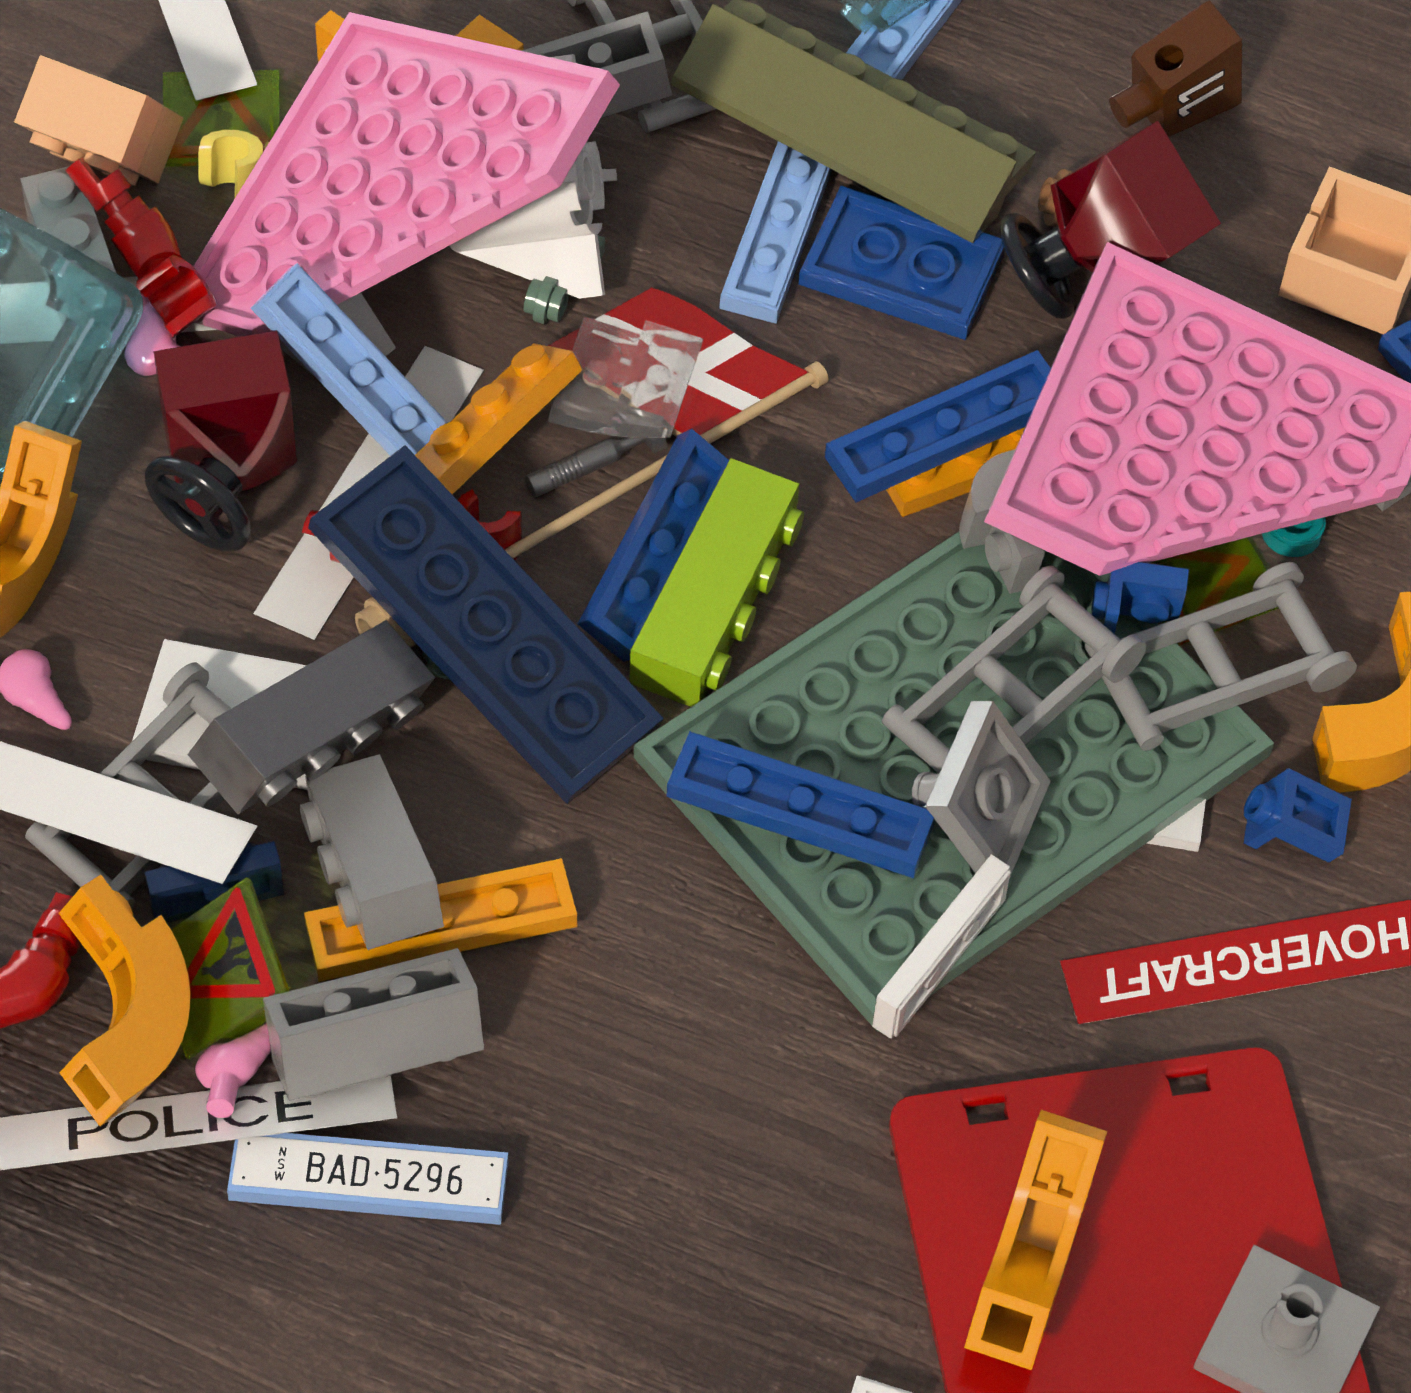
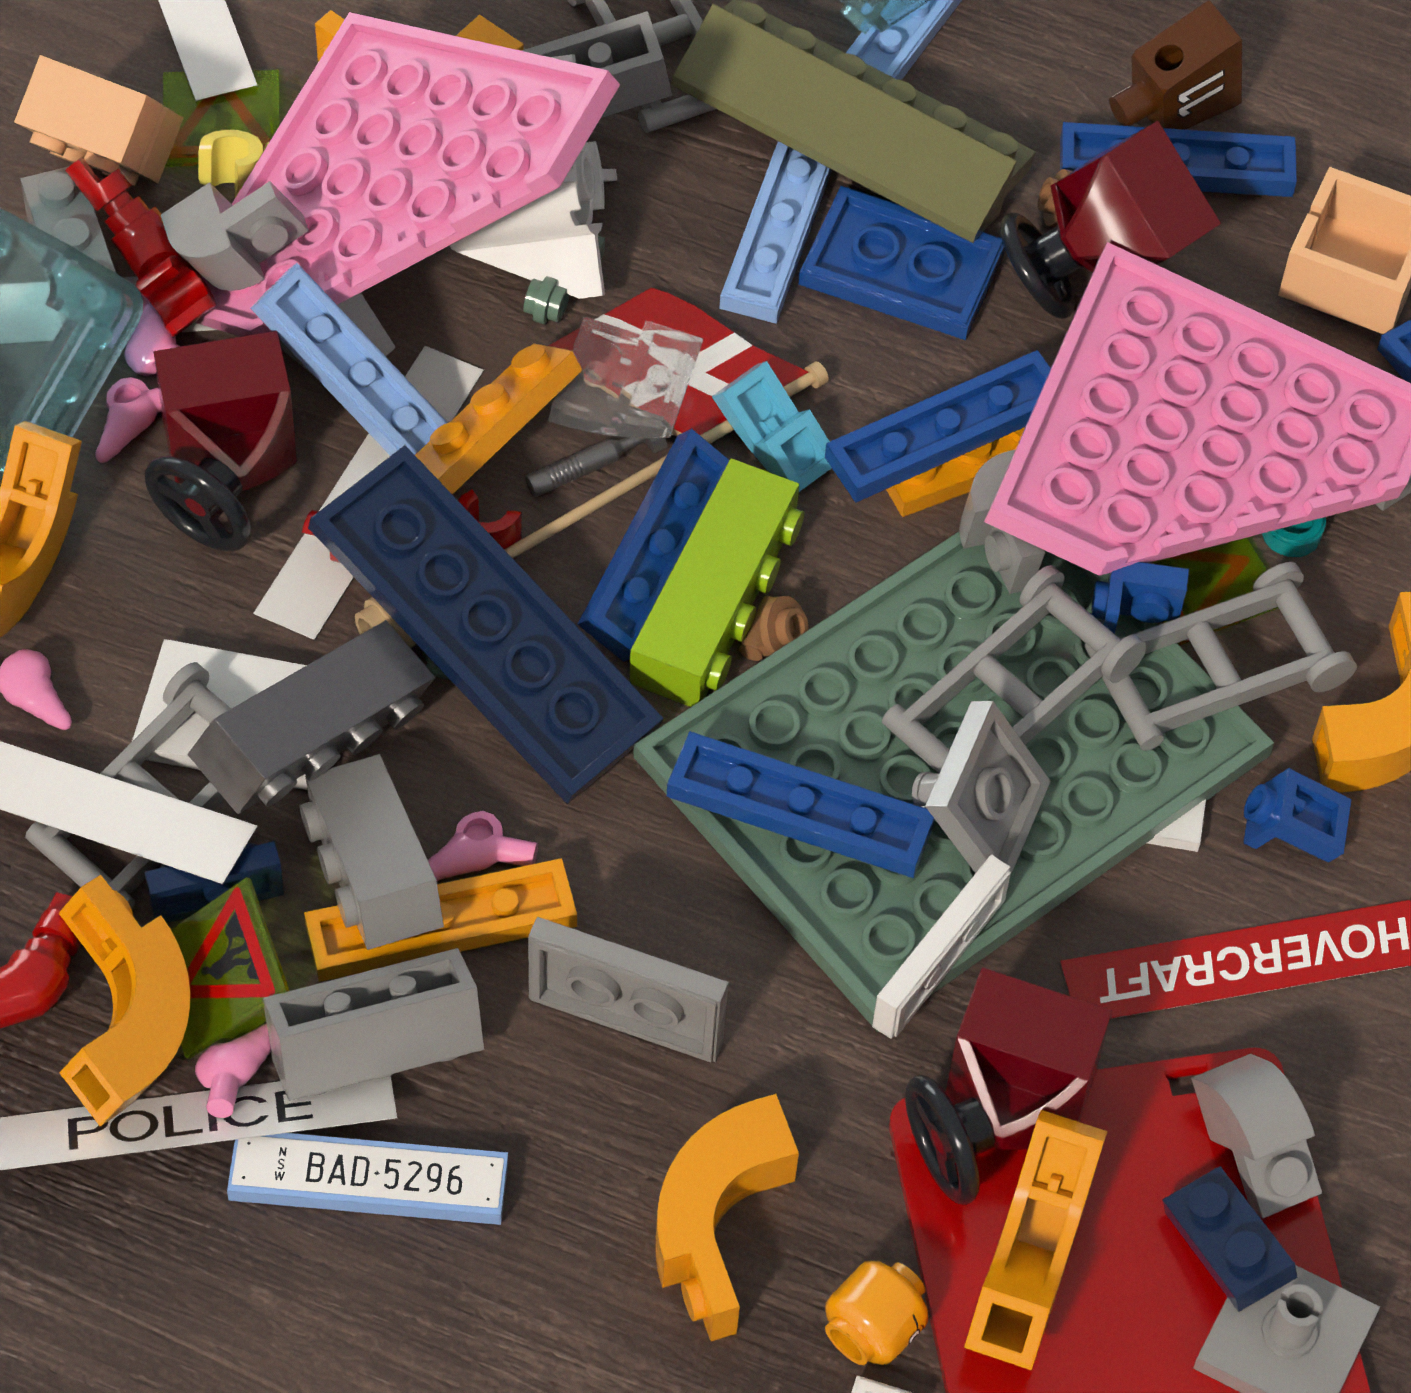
none -> bright pink animal [95,377,162,463]
none -> light grey brick [161,181,309,291]
none -> bright pink animal [428,811,538,881]
none -> light grey tile [528,917,729,1063]
none -> light orange arch [656,1094,799,1341]
none -> medium azure slope [712,361,831,492]
none -> medium nougat plate [739,596,809,661]
none -> light orange head [825,1261,928,1365]
none -> dark red piece [905,967,1113,1205]
none -> blue plate [1060,122,1297,197]
none -> dark blue plate [1162,1166,1298,1312]
none -> light grey brick [1191,1053,1322,1218]

